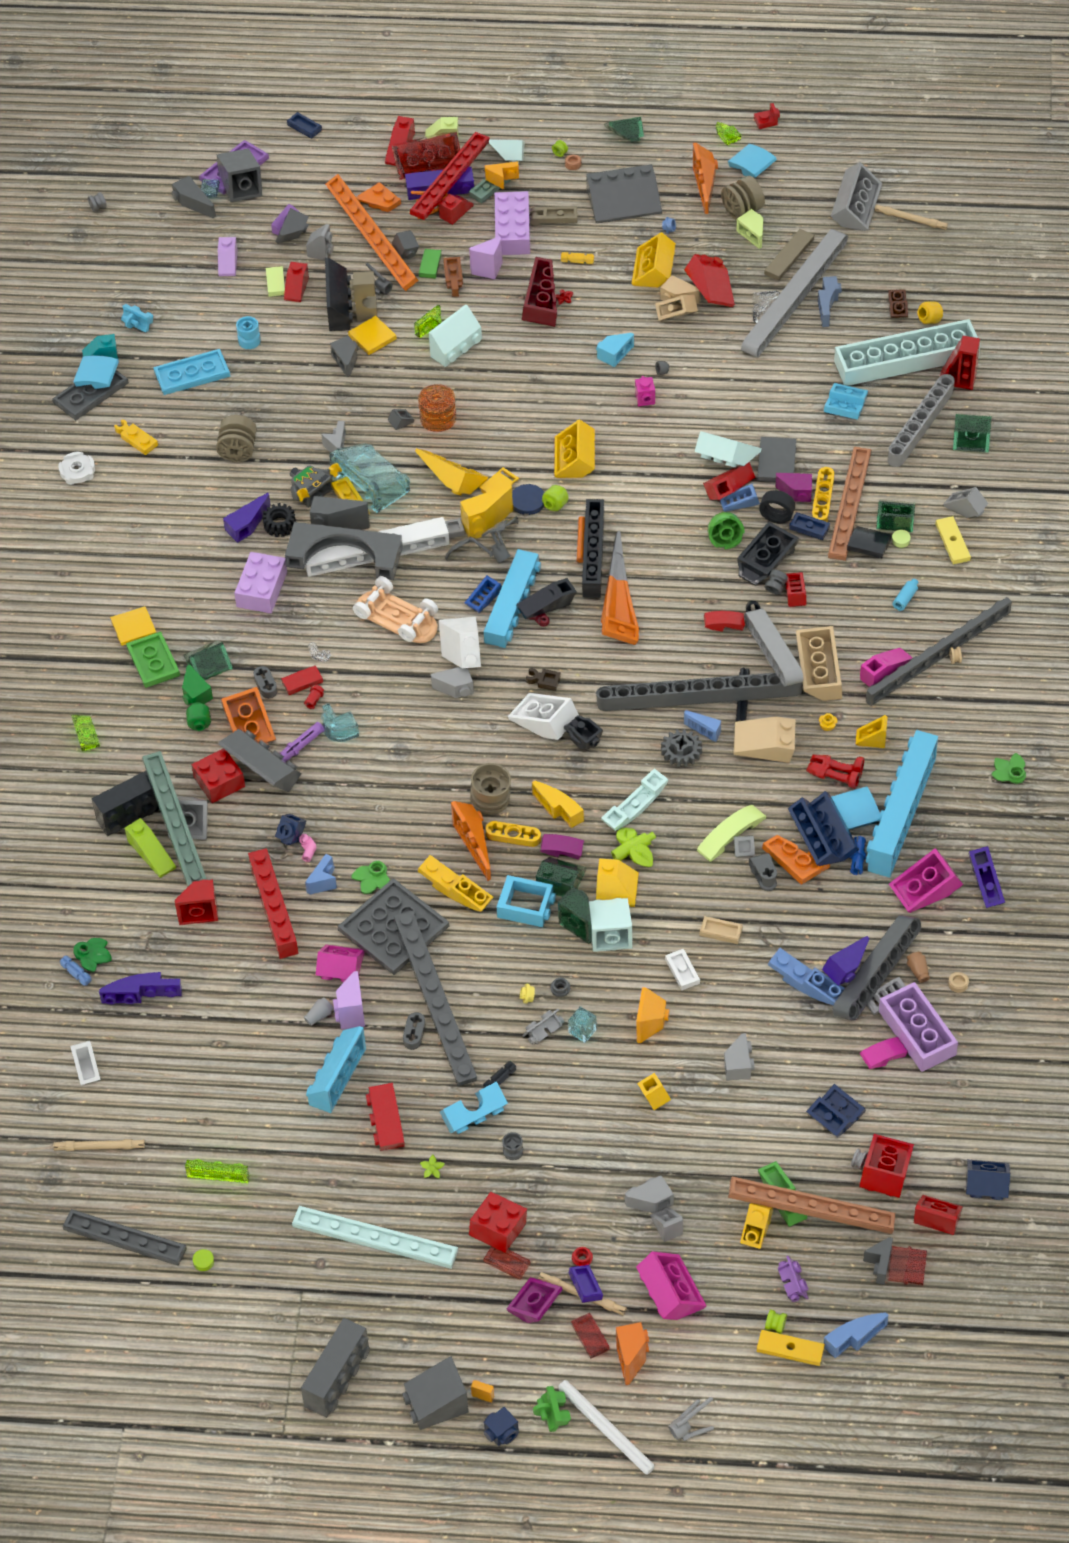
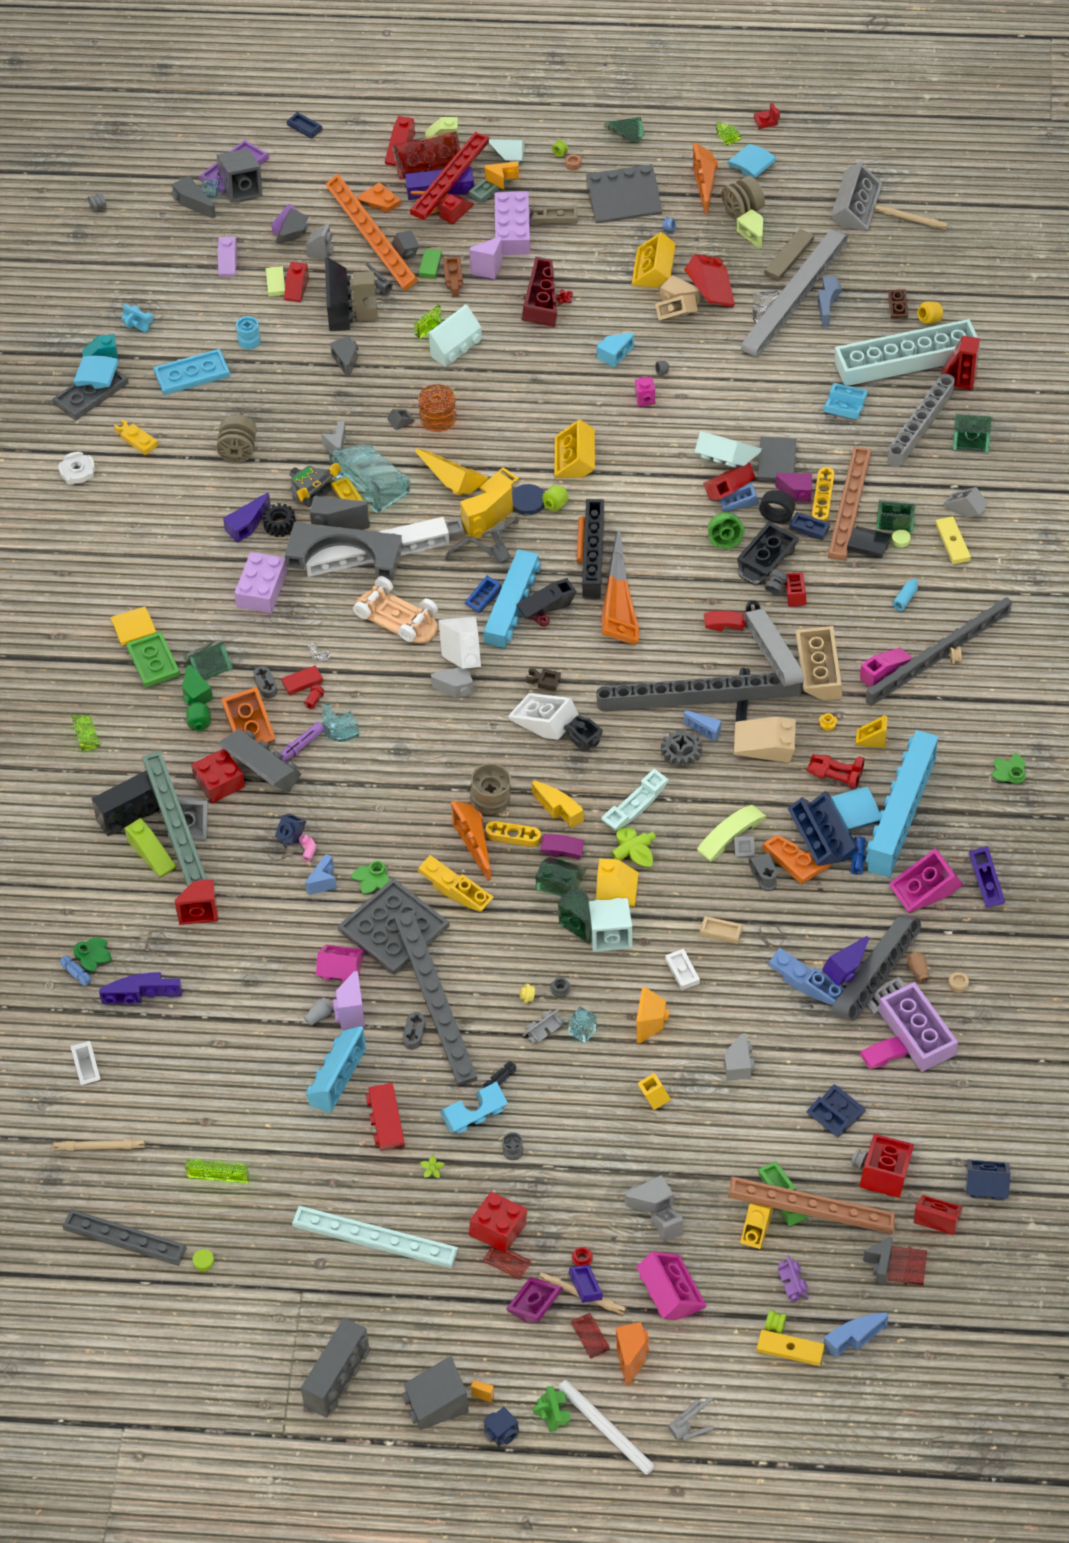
red brick [248,848,299,959] -> none
yellow tile [348,316,397,355] -> none
medium azure window [497,875,556,927] -> none
yellow axle [561,252,594,264] -> none

